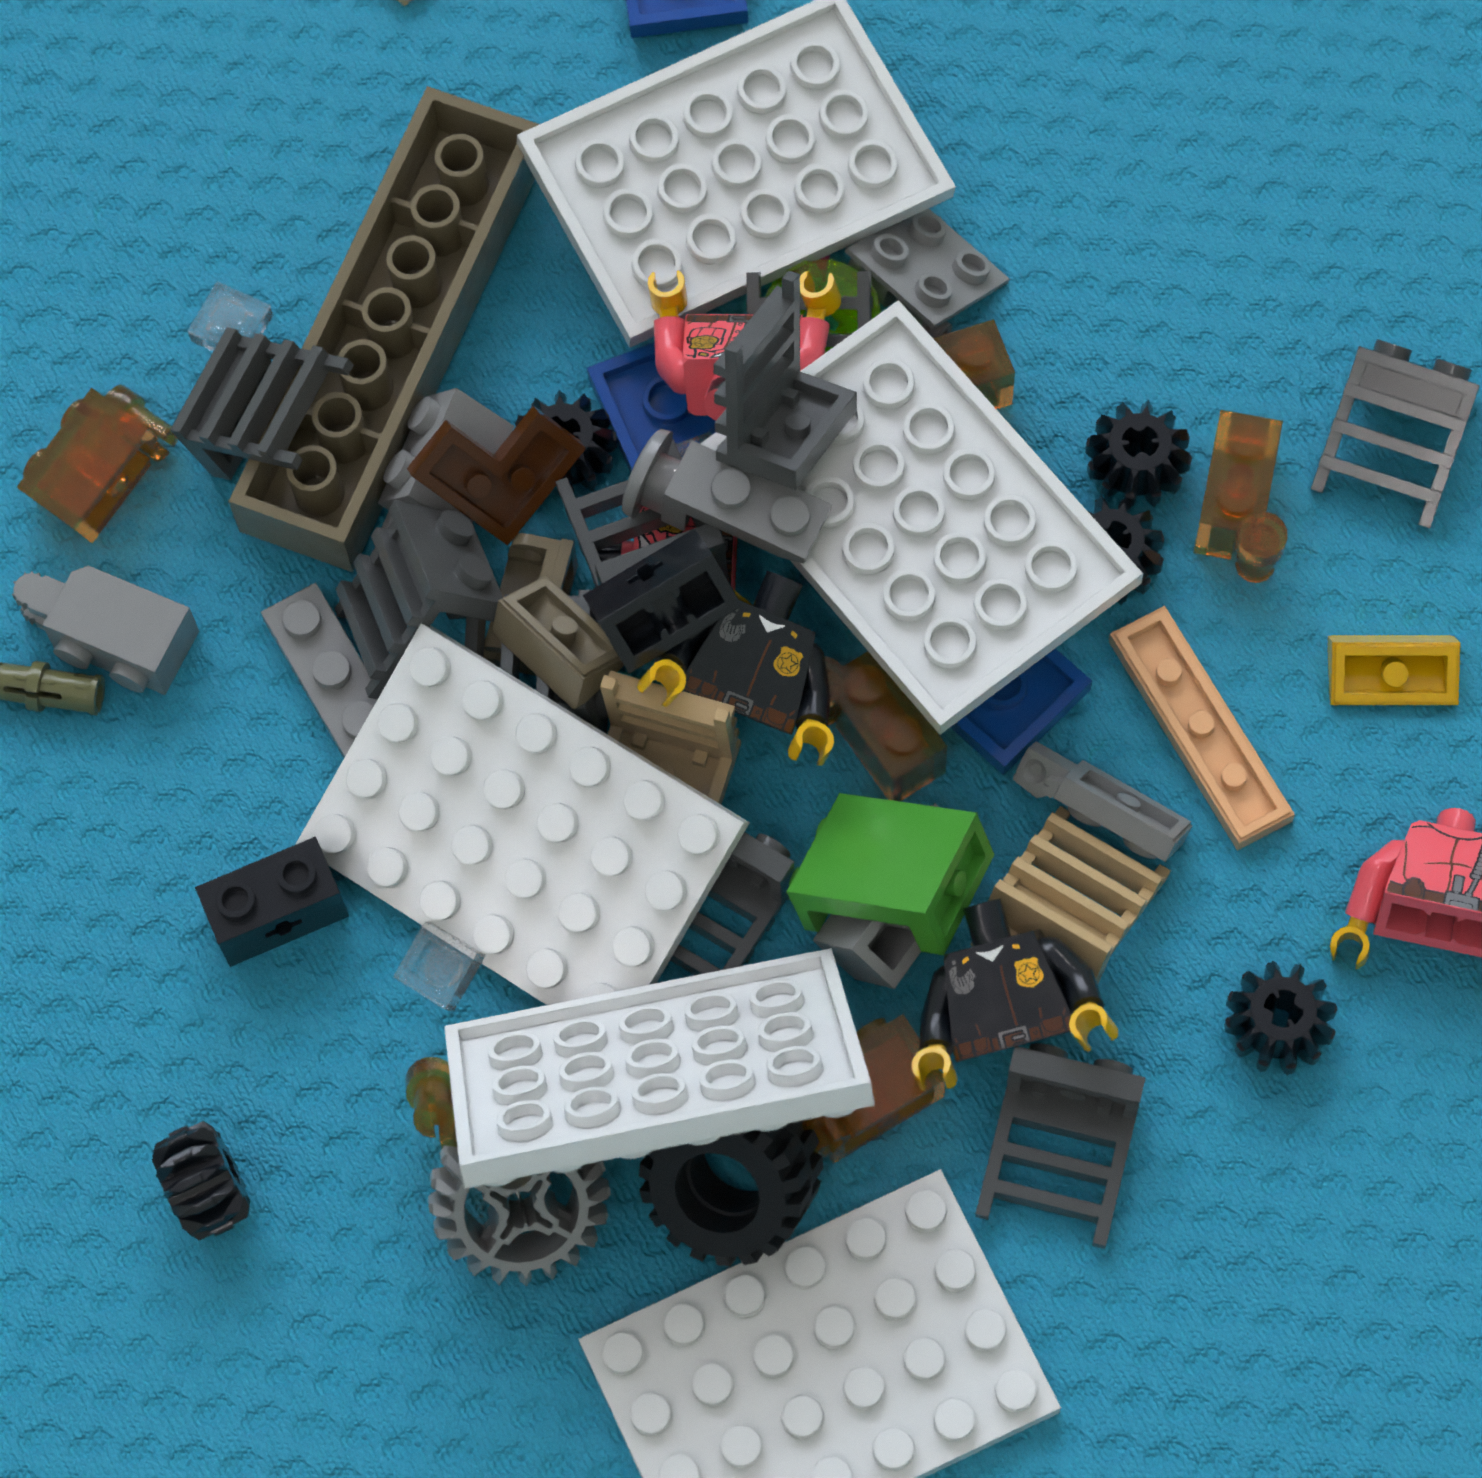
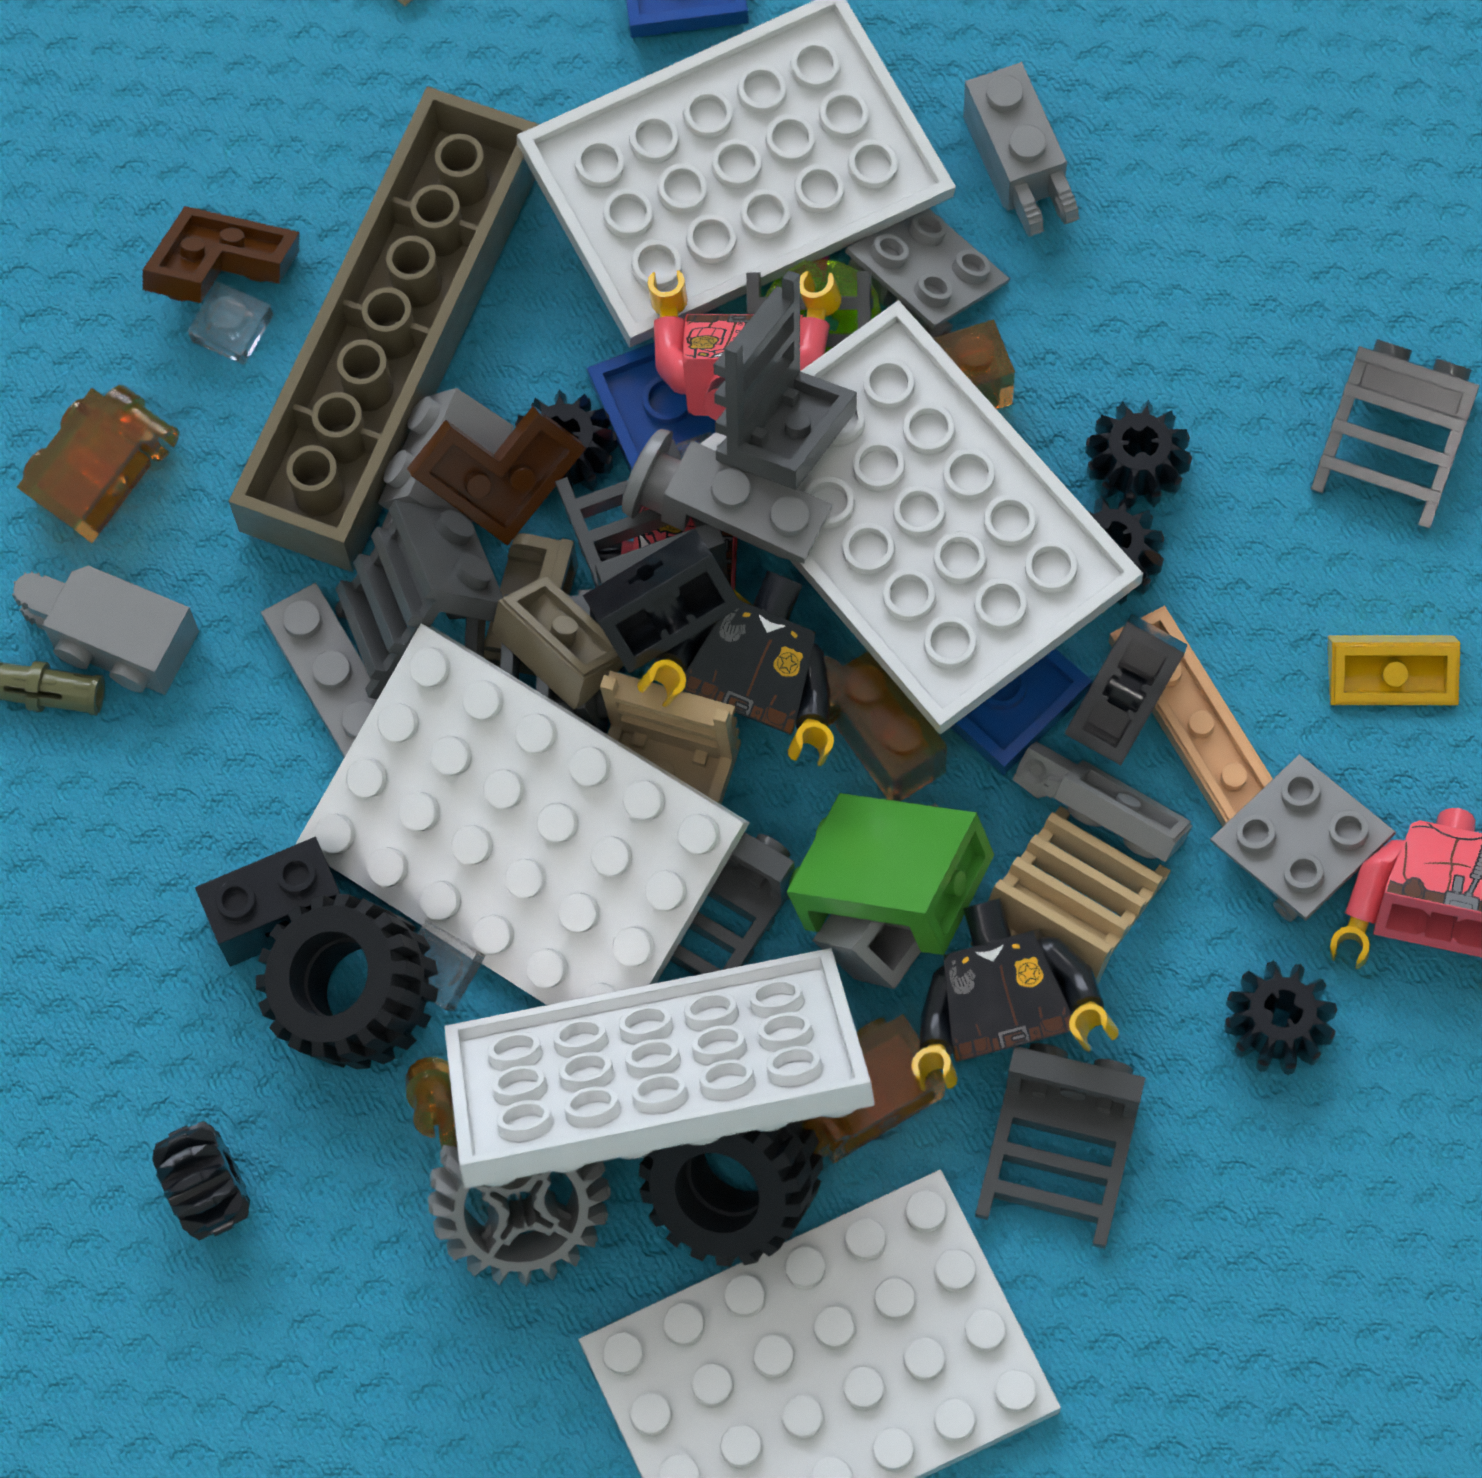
dark grey plate [170,327,354,480] -> none
clear orange hinge [1193,410,1288,583] -> none
none -> reddish brown plate [142,206,300,303]
none -> black tyre [256,894,438,1069]
none -> light grey hinge [963,62,1080,237]
none -> black brick [1064,614,1187,765]
none -> light grey hinge [1210,754,1396,922]

